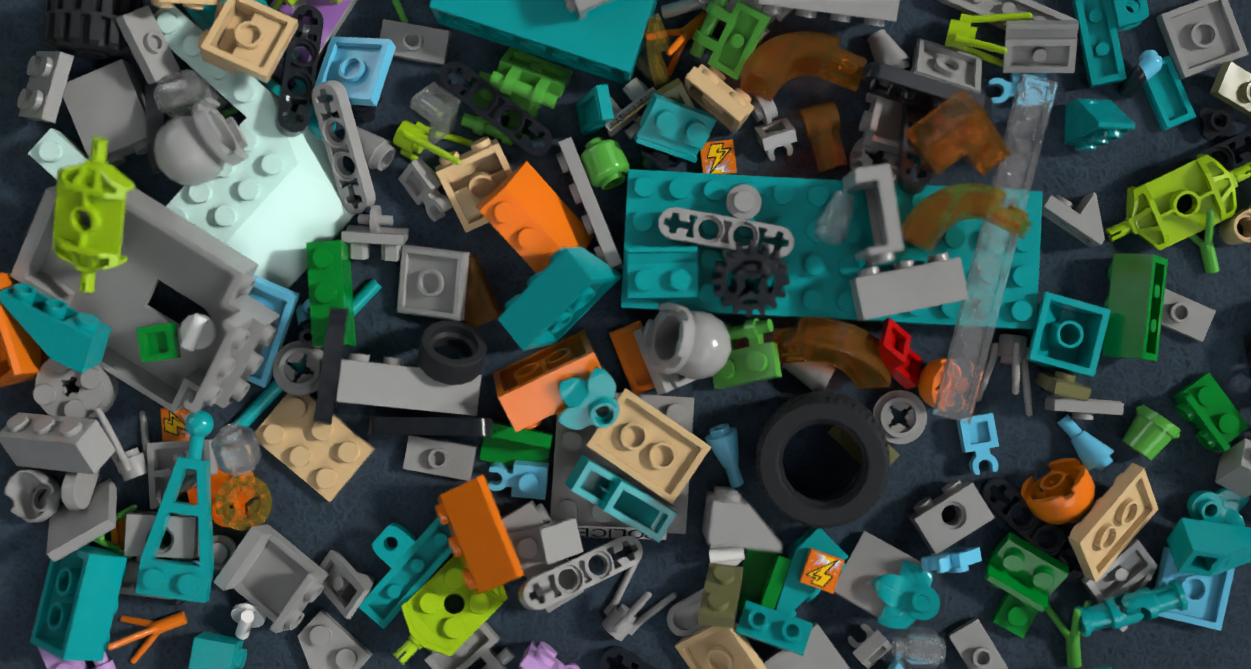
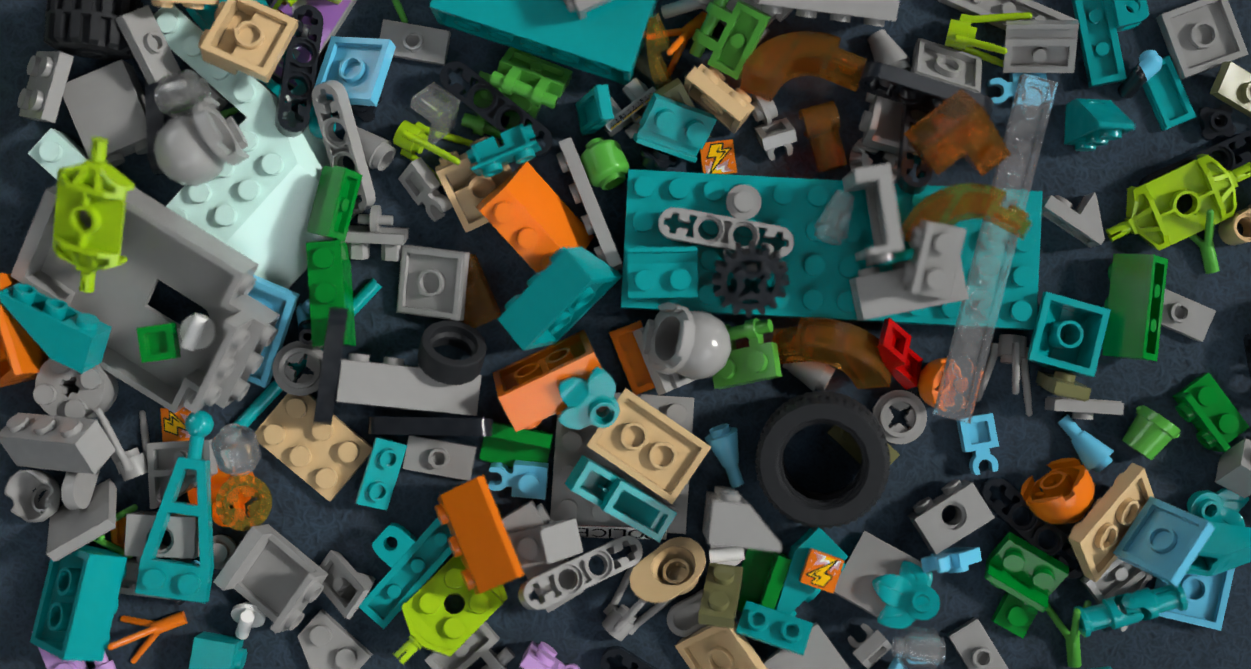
none -> green panel [307,165,362,242]
none -> teal hinge [355,436,408,511]
none -> teal hinge [466,124,542,178]
none -> tan piece [629,537,706,603]
none -> light grey bracket [902,219,967,300]
none -> medium azure plate [1113,496,1215,587]

